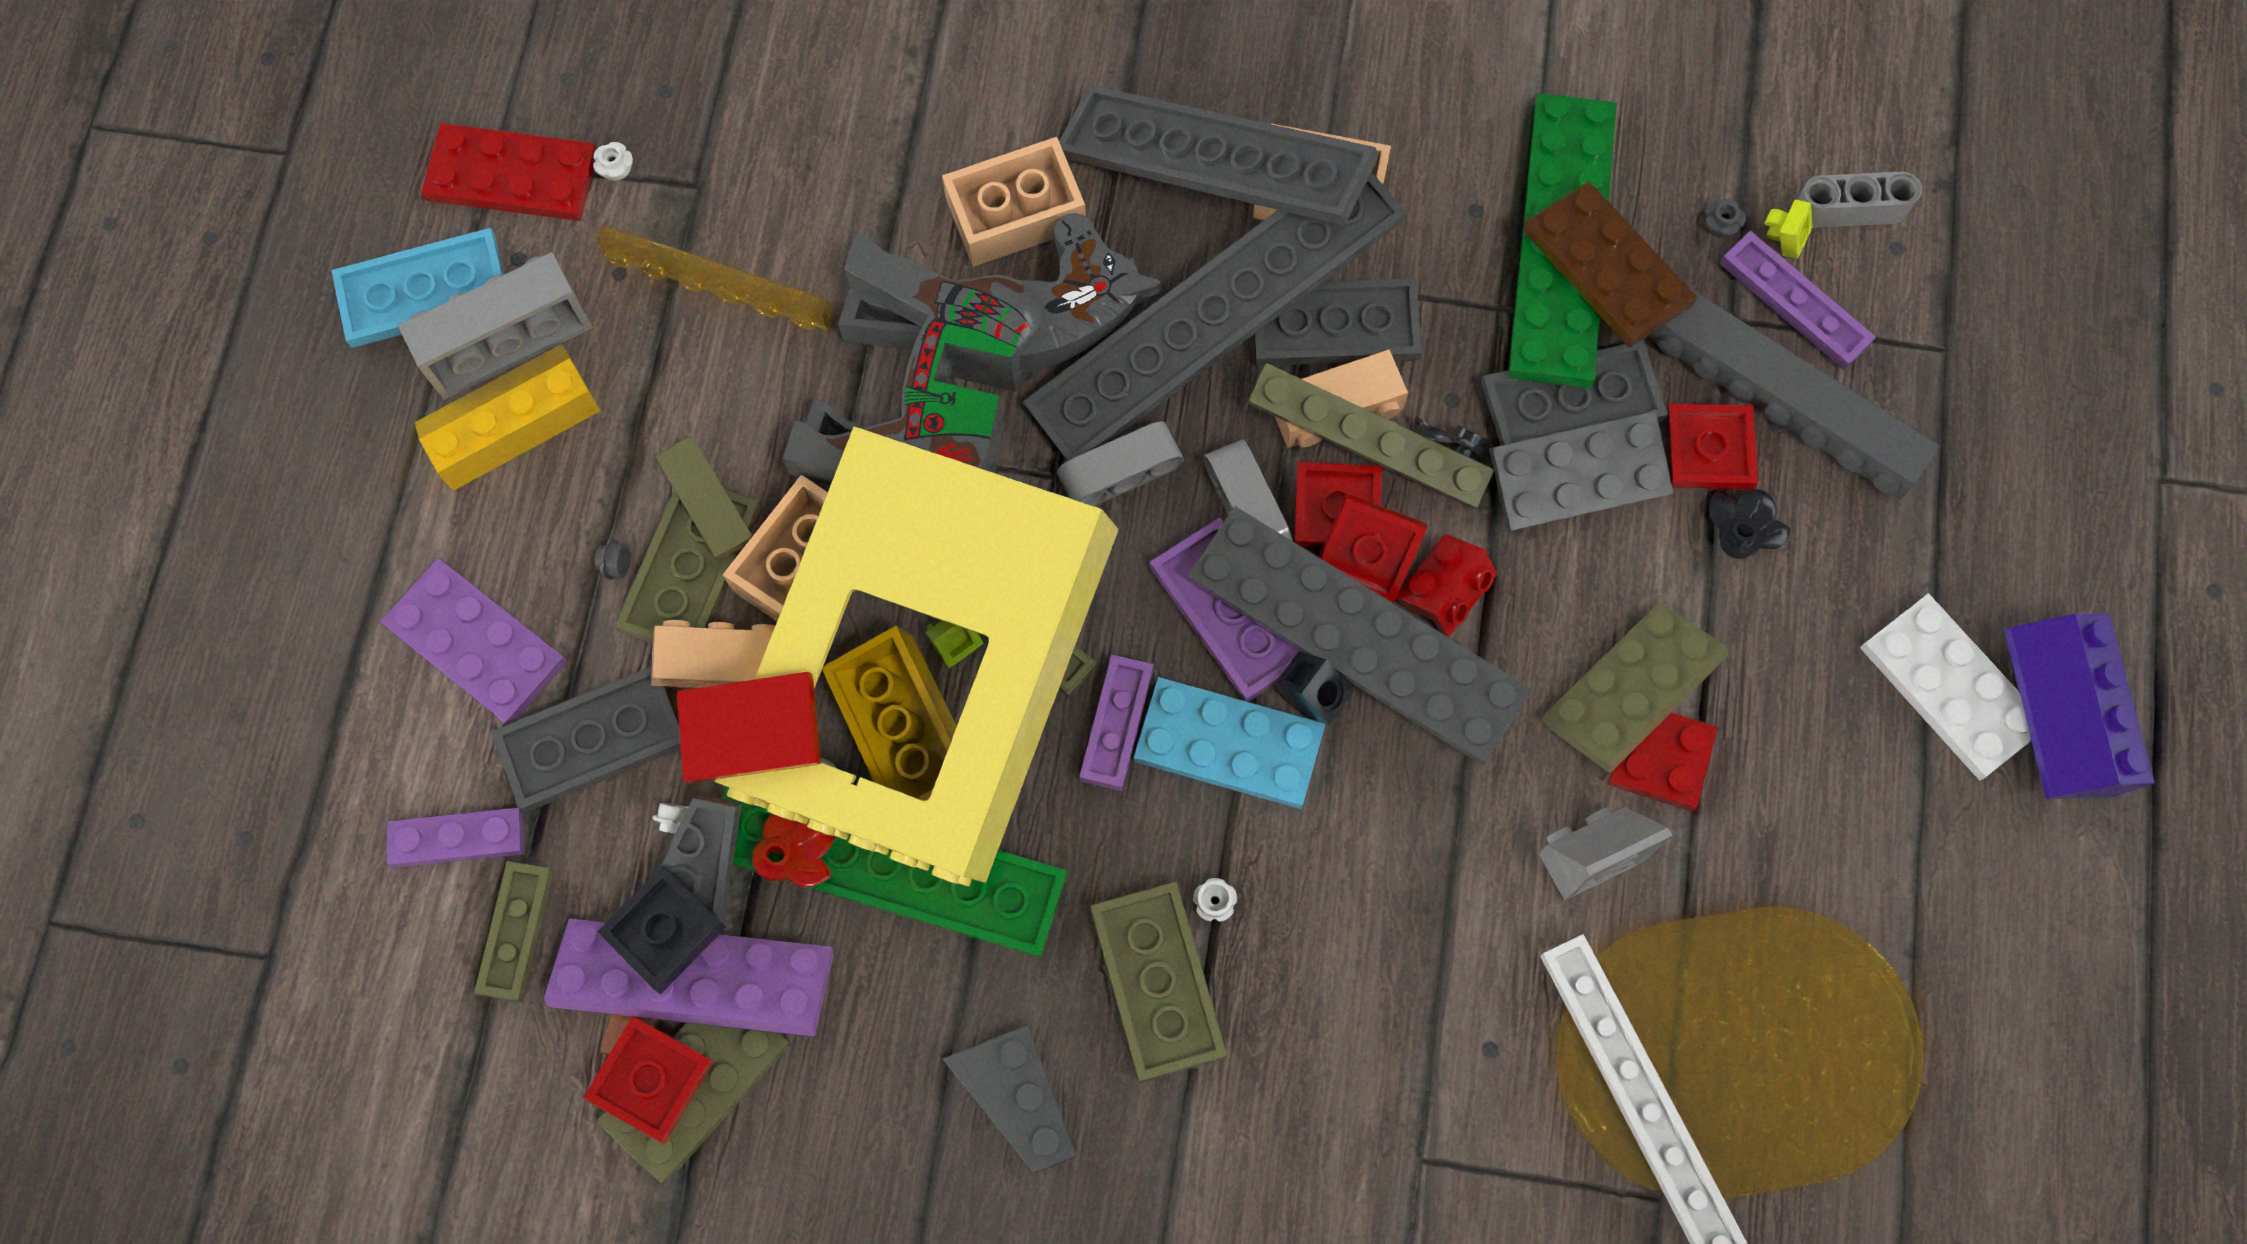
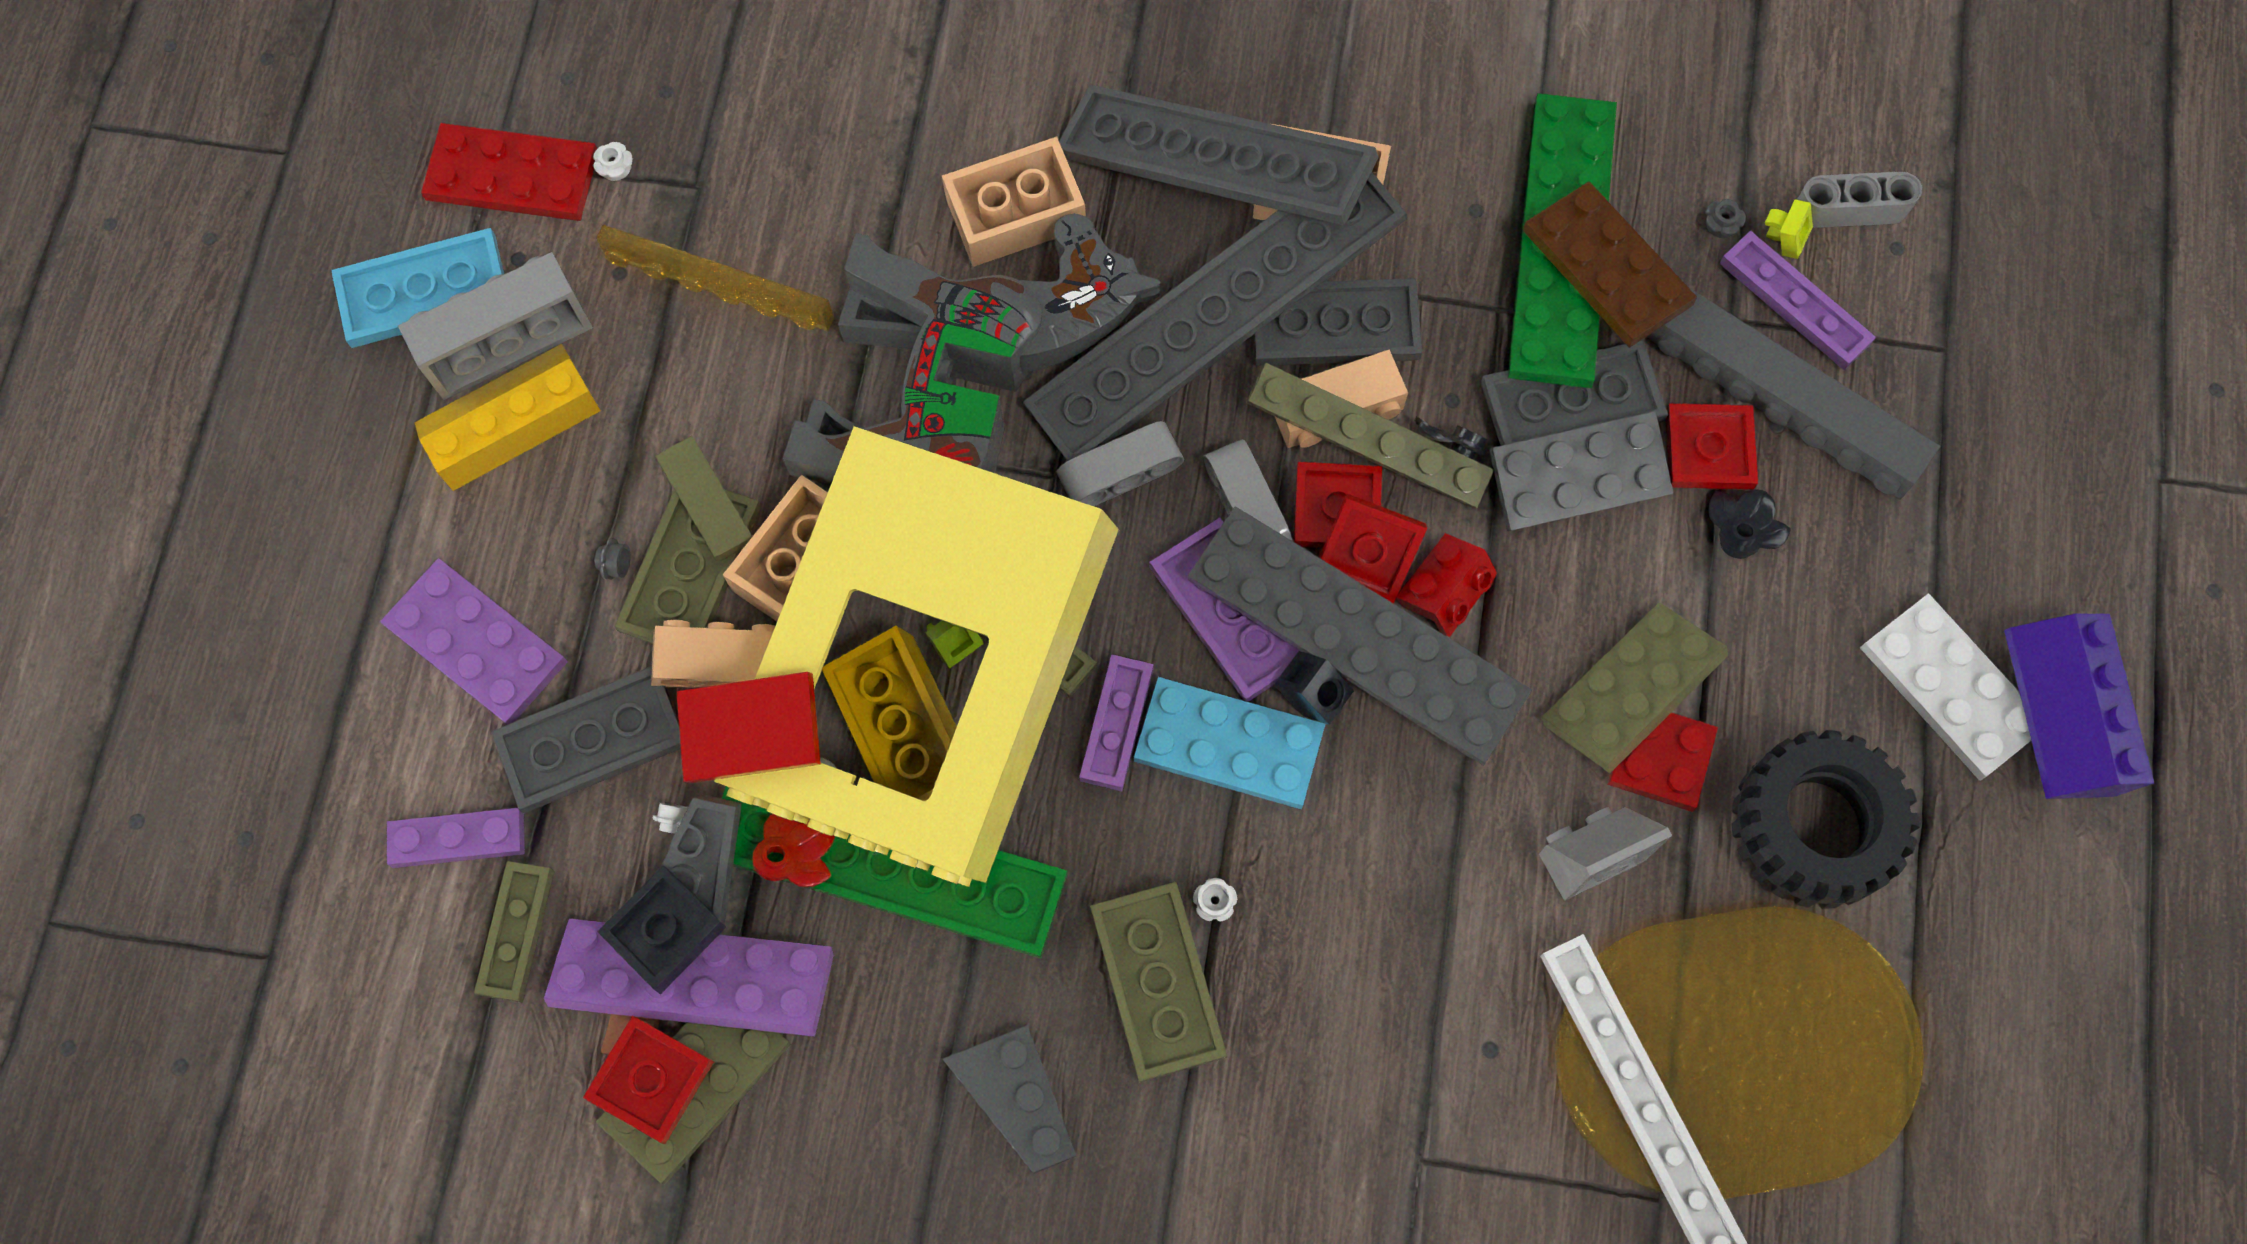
none -> black tyre [1731,730,1920,909]

